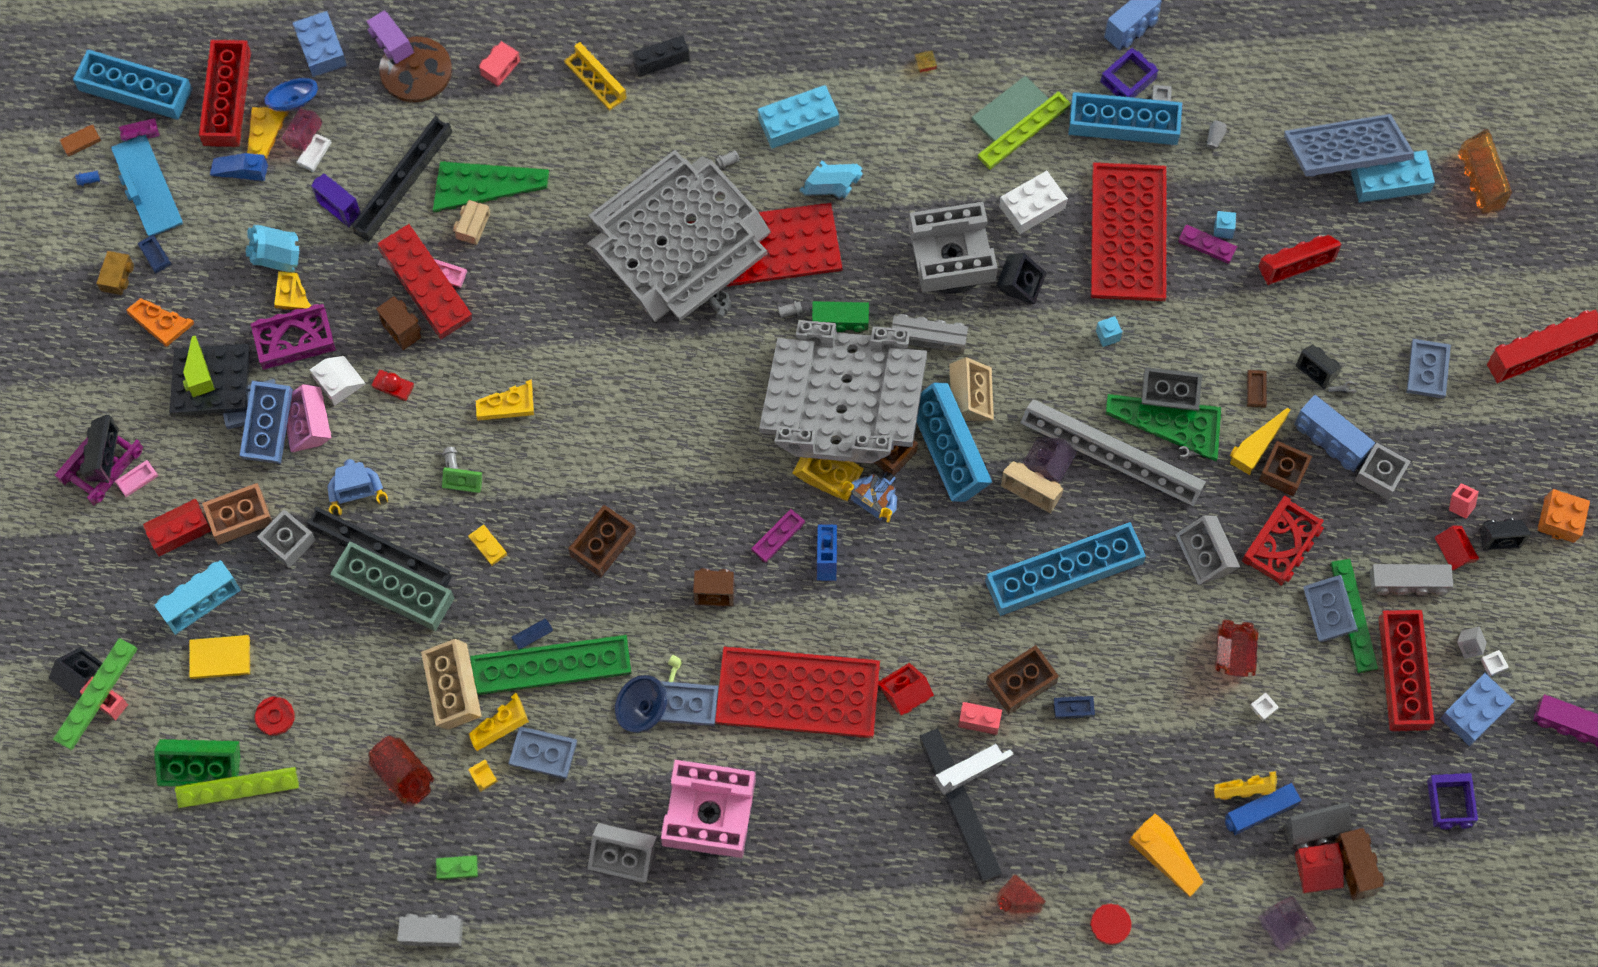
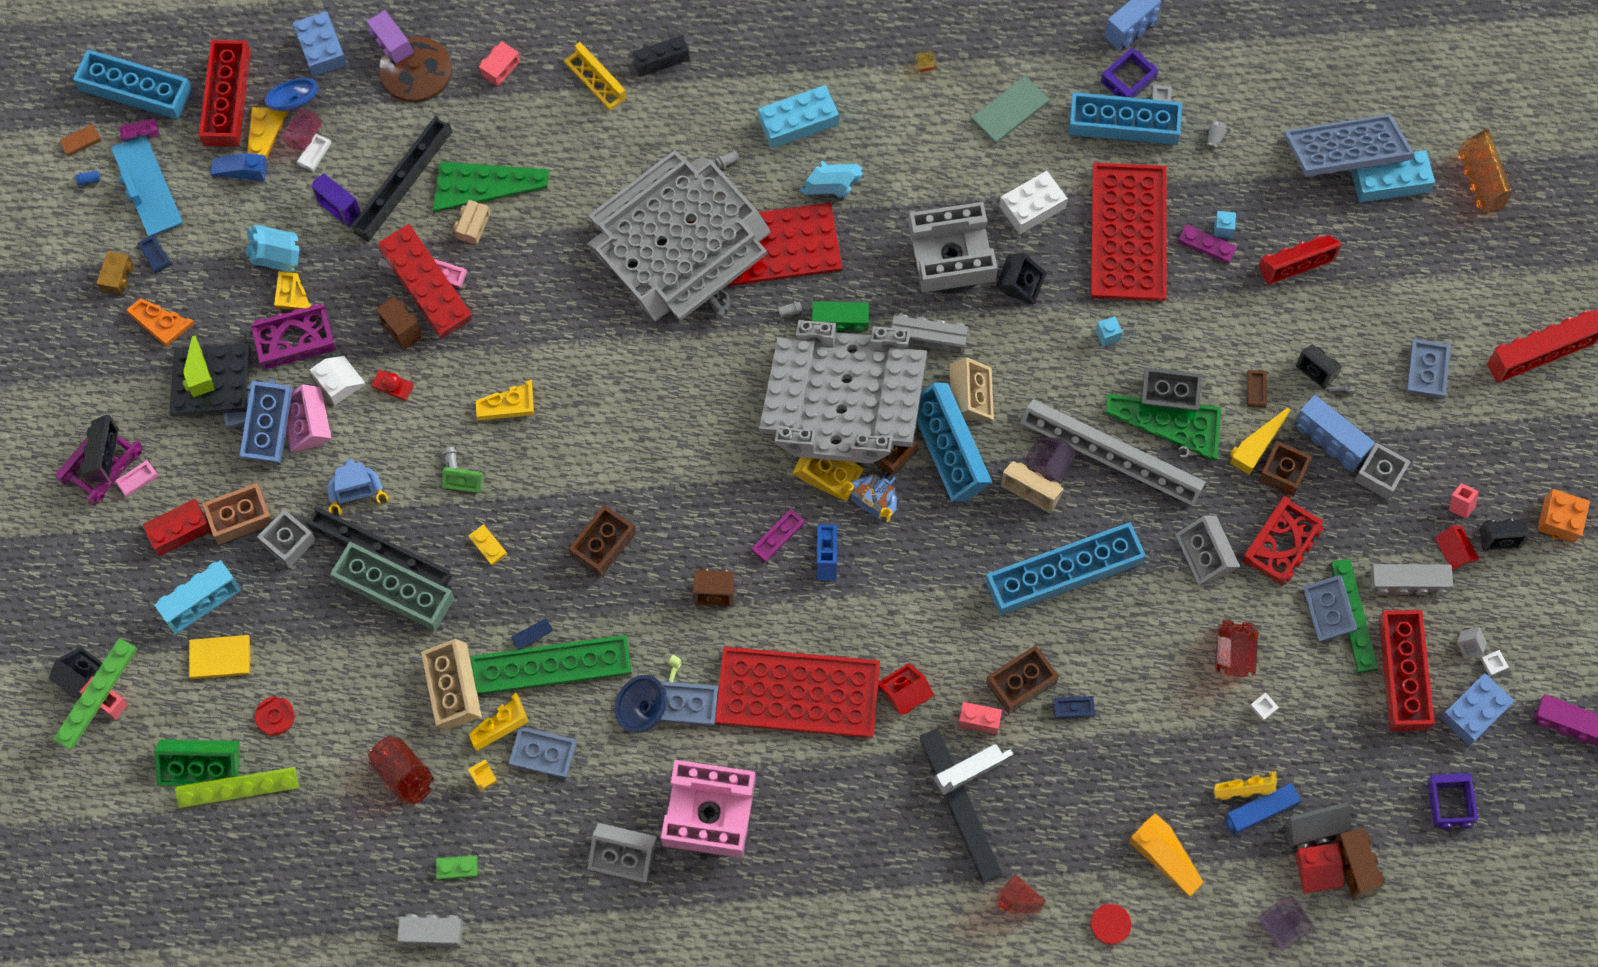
lime plate [978,91,1071,170] -> none

